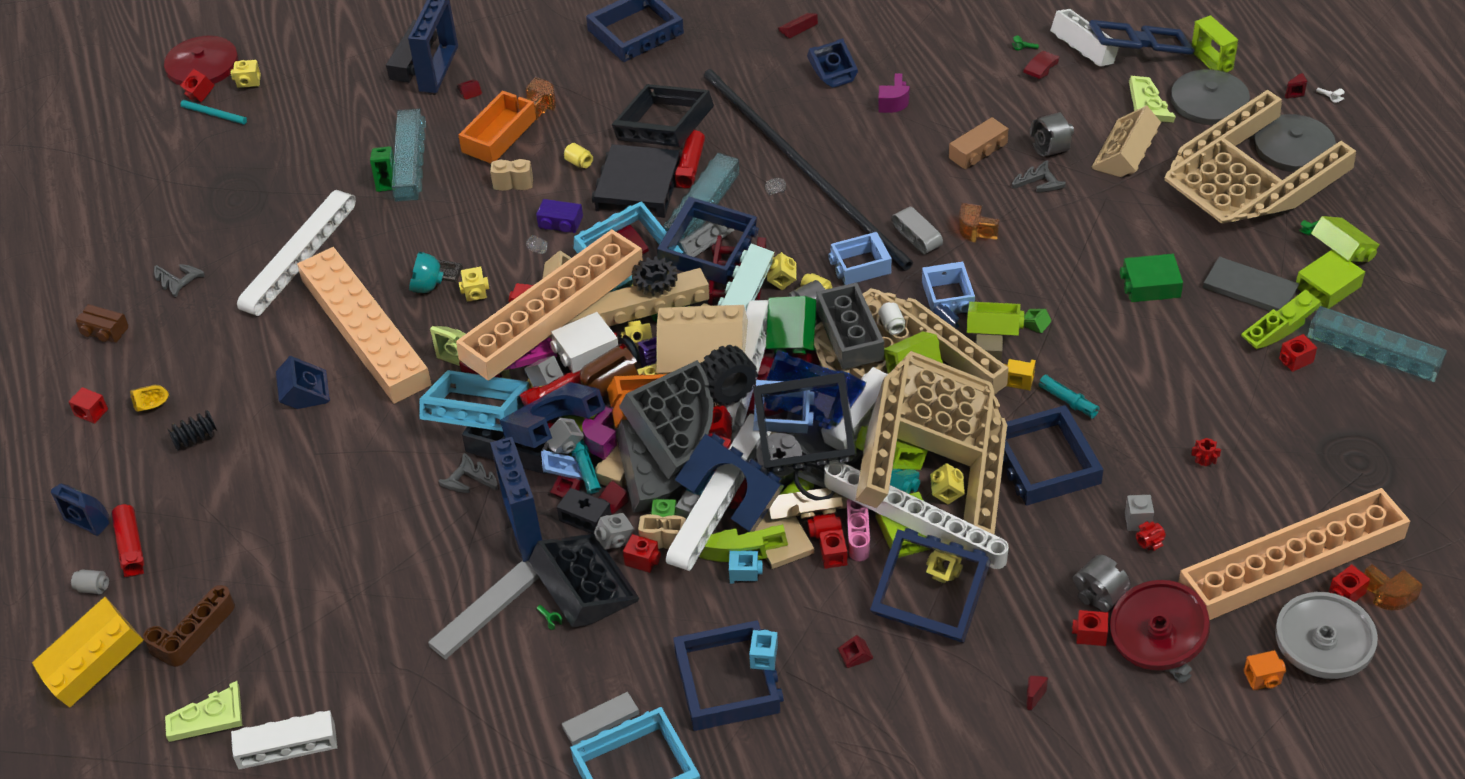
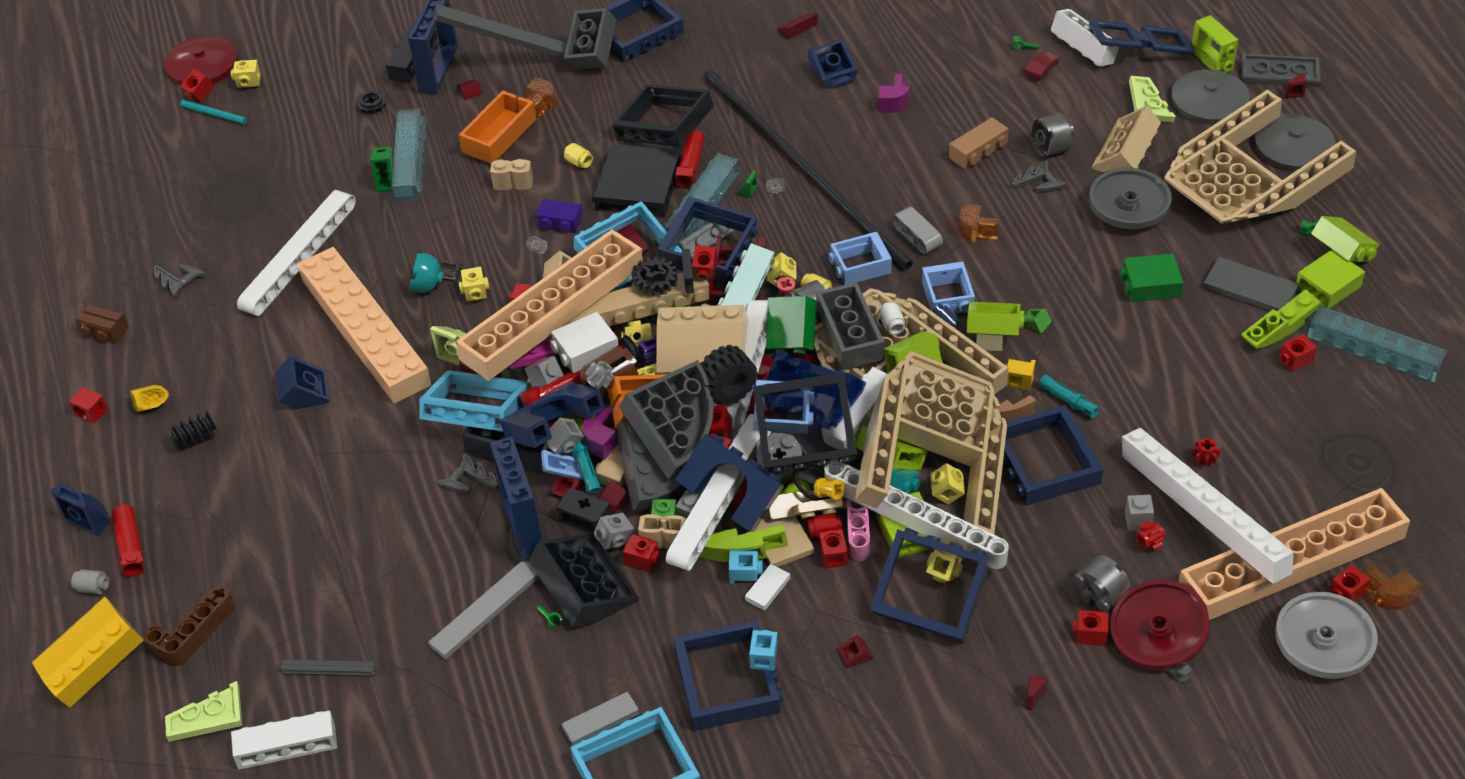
orange brick [1244,650,1286,690] -> none
white hand [1316,88,1345,103] -> none
none -> dark grey axle [281,659,376,675]
none -> black gear [356,91,386,114]
none -> dark grey tile [435,4,567,59]
none -> dark grey brick [564,8,617,70]
none -> light grey gear [585,361,614,389]
none -> black tile [681,249,694,294]
none -> red brick [692,245,717,280]
none -> green slope [737,170,757,198]
none -> white tile [745,564,790,611]
none -> coral bush [777,277,795,297]
none -> yellow bush [814,478,845,500]
none -> medium nougat slope [998,395,1036,422]
none -> dark grey dish [1089,168,1172,229]
none -> white brick [1122,428,1294,584]
none -> dark grey tile [1241,54,1321,87]

